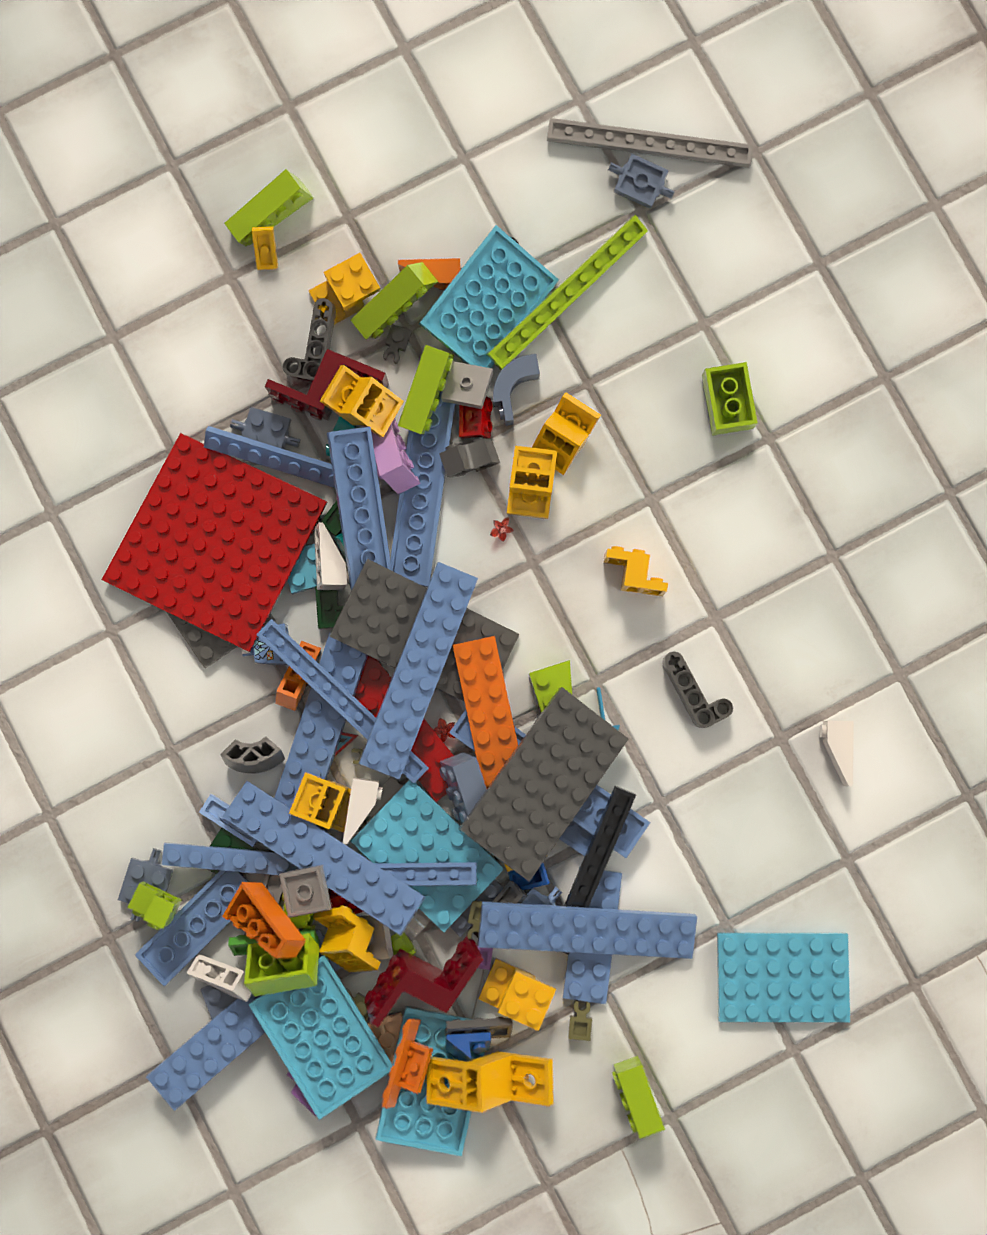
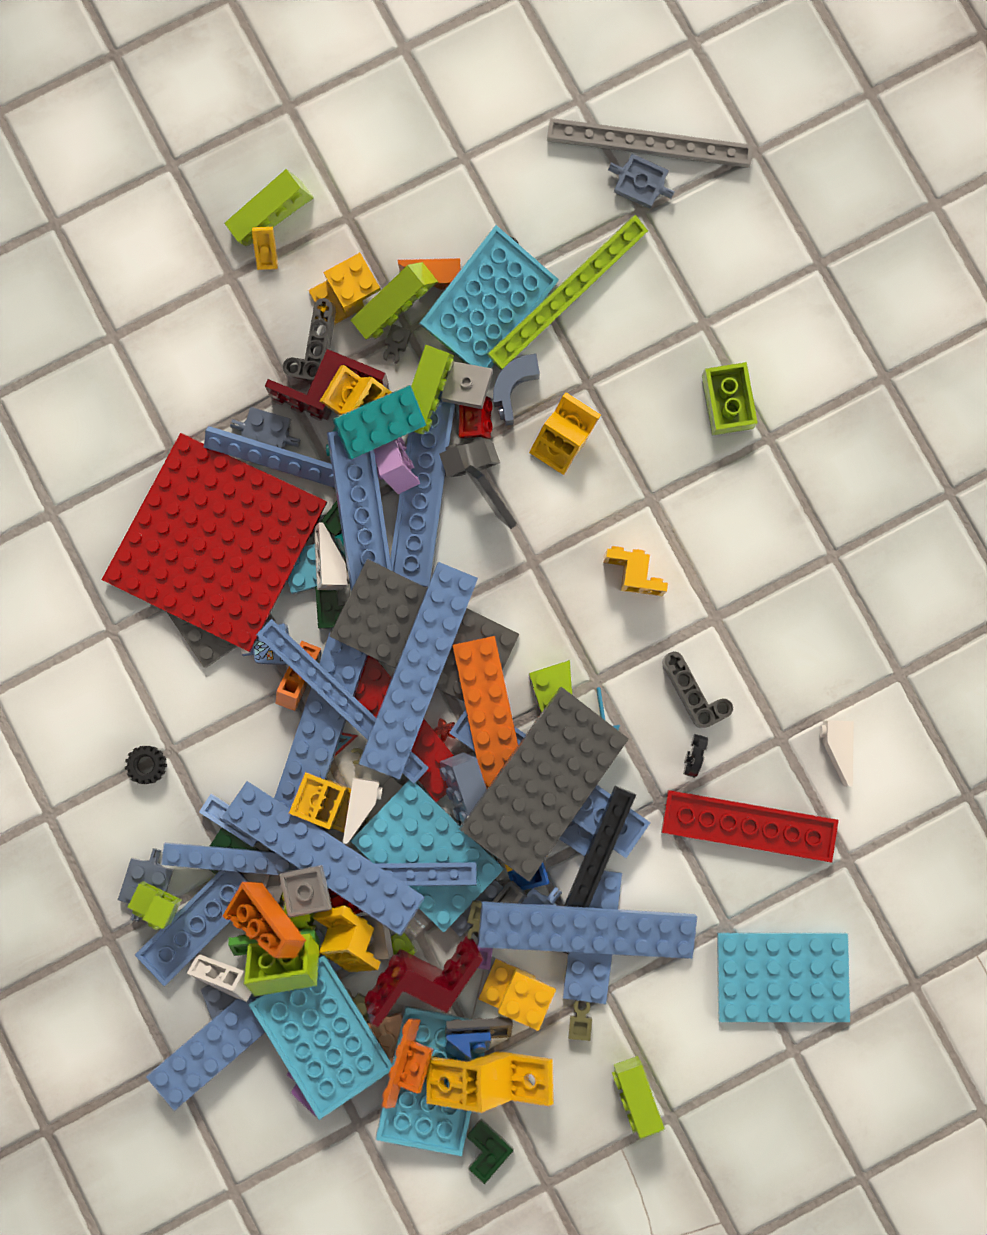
dark grey brick [220,737,285,773] -> none
clear red plant [490,517,514,542] -> none
yellow bracket [507,445,557,519] -> none
none -> black tyre [125,746,167,784]
none -> teal plate [332,385,426,459]
none -> black tile [465,465,517,529]
none -> dark green plate [466,1119,514,1184]
none -> red plate [661,790,839,863]
none -> black plate [683,734,708,778]

